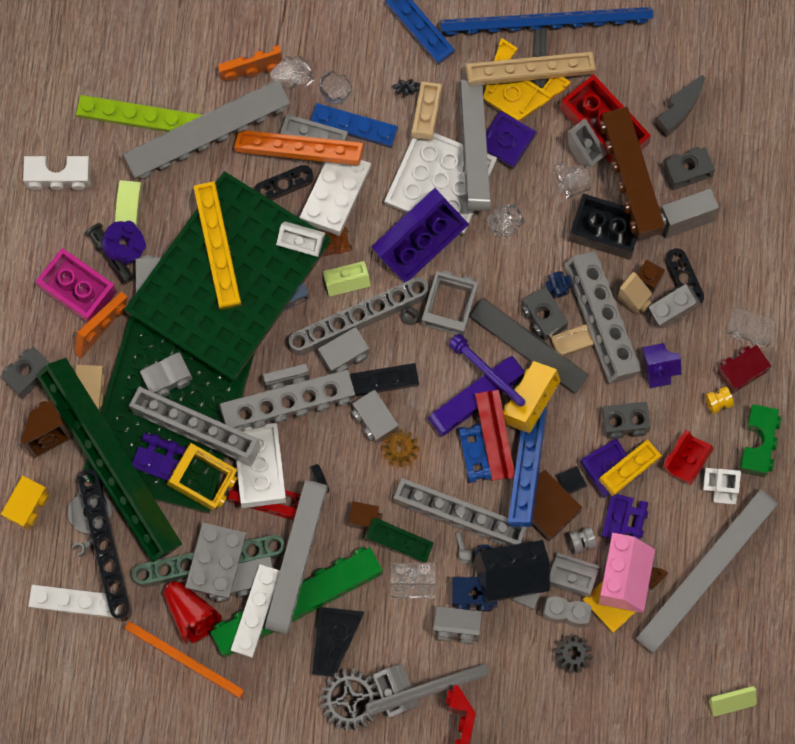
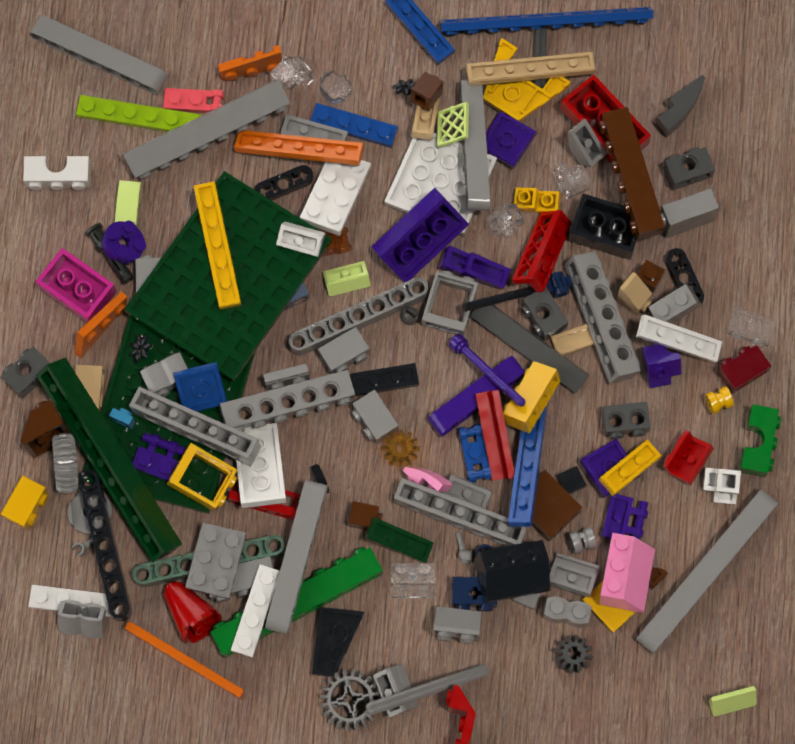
none -> light grey beam [30,15,168,95]
none -> light grey gear [52,433,79,494]
none -> light grey brick [57,600,107,638]
none -> dark azure plate [109,408,135,430]
none -> black plant [130,334,152,362]
none -> coral plate [163,88,224,113]
none -> blue plate [173,362,227,412]
none -> bright pink slope [402,467,453,492]
none -> reddish brown brick [411,72,443,111]
none -> yellowish green window [437,102,469,148]
none -> dark purple slope [438,245,511,289]
none -> light grey plate [443,474,493,509]
none -> black bar [463,286,536,312]
none -> red fence [512,210,572,292]
none -> yellow slope [513,187,561,213]
none -> white plate [636,315,722,363]

